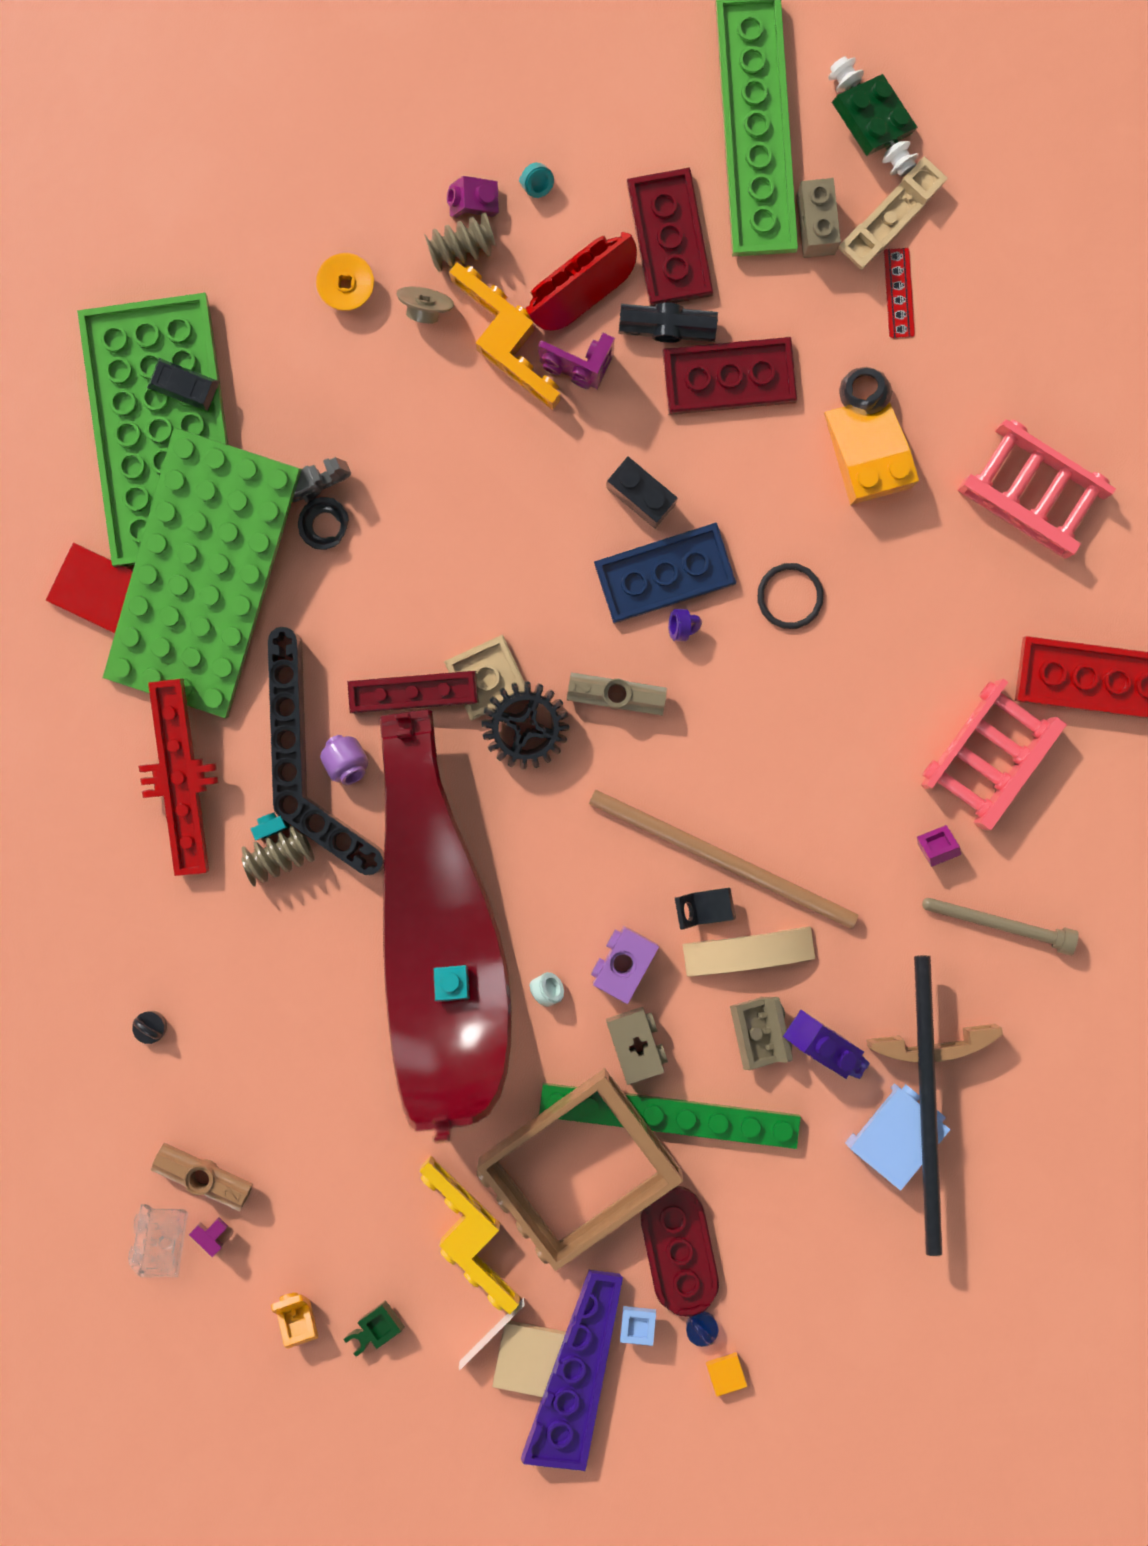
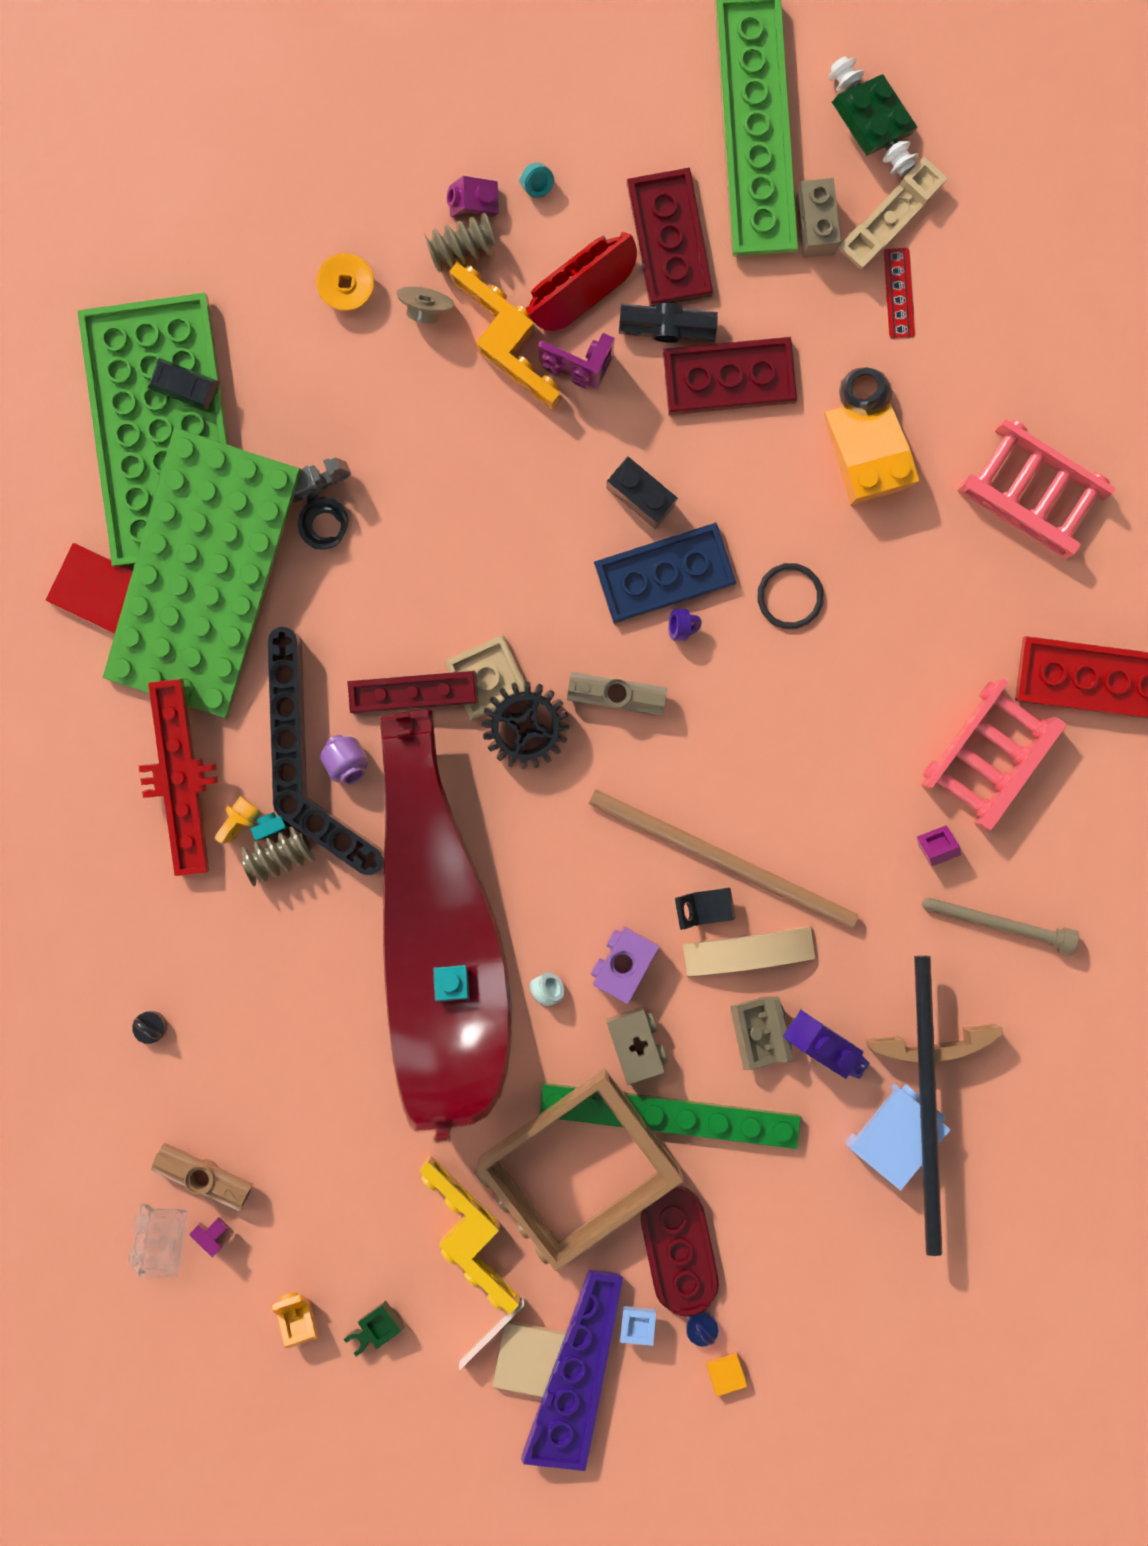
none -> light orange piece [214,796,260,844]

